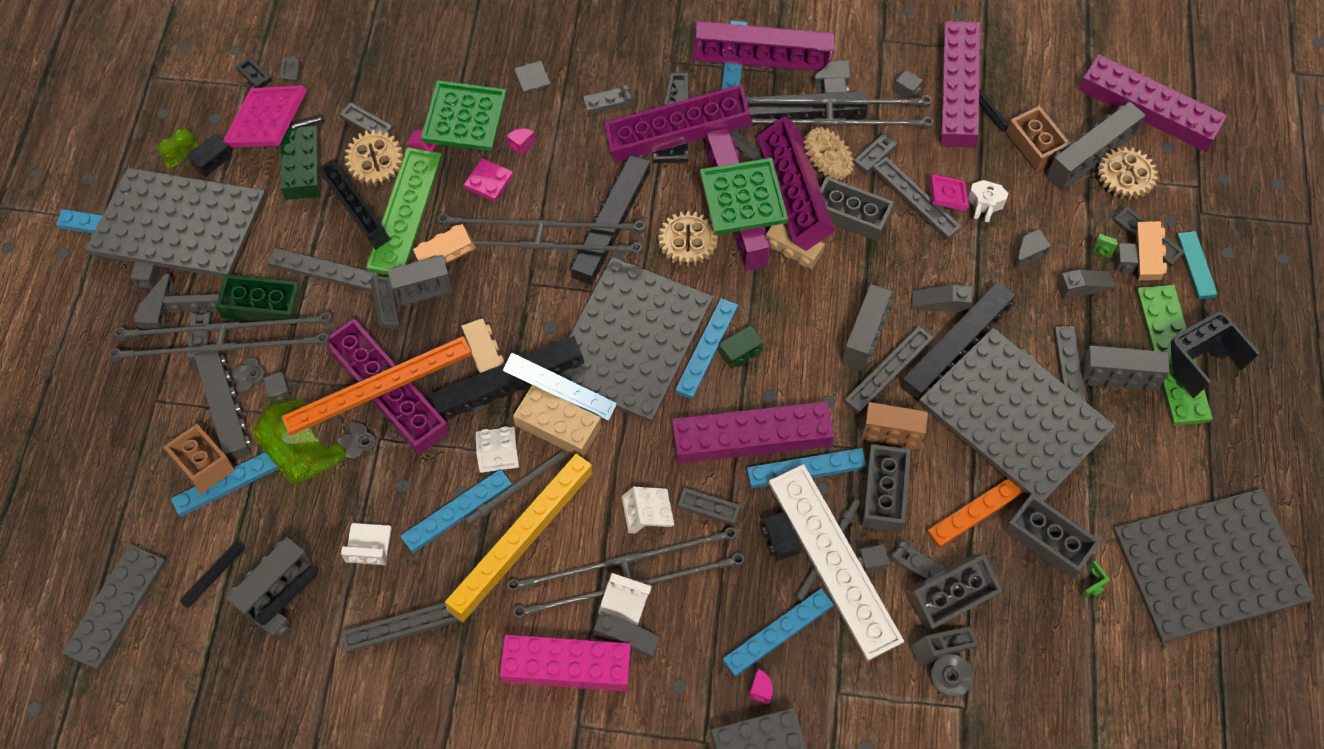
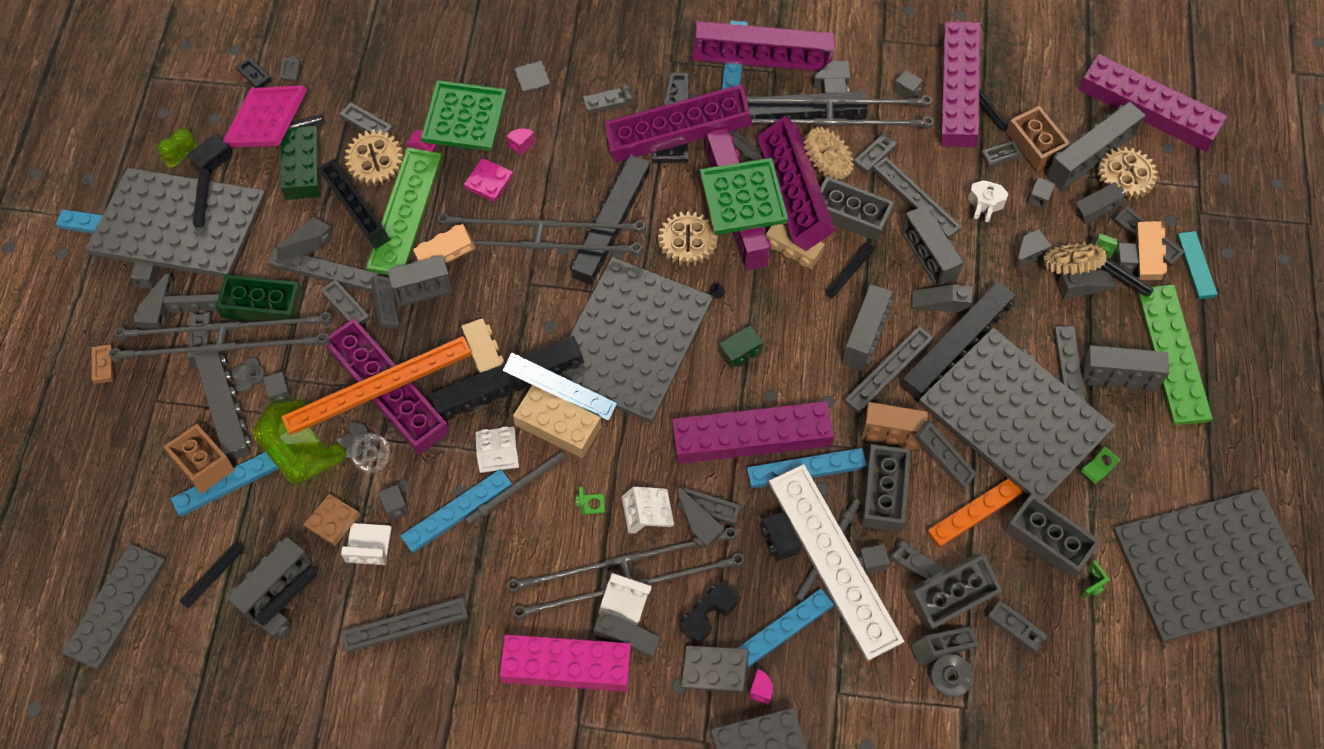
yellow brick [445,454,592,623] -> none
dark azure plate [675,298,738,400] -> none
dark pink plate [929,174,969,211] -> none
black windscreen [1170,312,1260,399] -> none
none -> medium nougat plate [92,344,114,384]
none -> black axle [193,168,210,228]
none -> dark grey slope [277,217,331,261]
none -> medium nougat plate [303,494,360,546]
none -> dark grey plate [321,279,370,325]
none -> clear piece [351,433,391,473]
none -> dark grey brick [378,485,408,520]
none -> bright green bracket [576,486,605,515]
none -> dark grey slope [677,488,724,550]
none -> black arch [679,581,740,646]
none -> dark grey plate [681,646,749,693]
none -> black hinge [709,282,725,299]
none -> black axle [825,243,874,298]
none -> dark grey brick [901,205,963,287]
none -> dark grey plate [915,421,976,488]
none -> dark grey tile [981,140,1021,168]
none -> dark grey plate [987,600,1047,654]
none -> brick [1027,177,1055,210]
none -> tan gear [1044,243,1106,275]
none -> dark grey brick [1076,182,1126,224]
none -> bright green bracket [1081,447,1120,484]
none -> black axle [1101,258,1154,297]

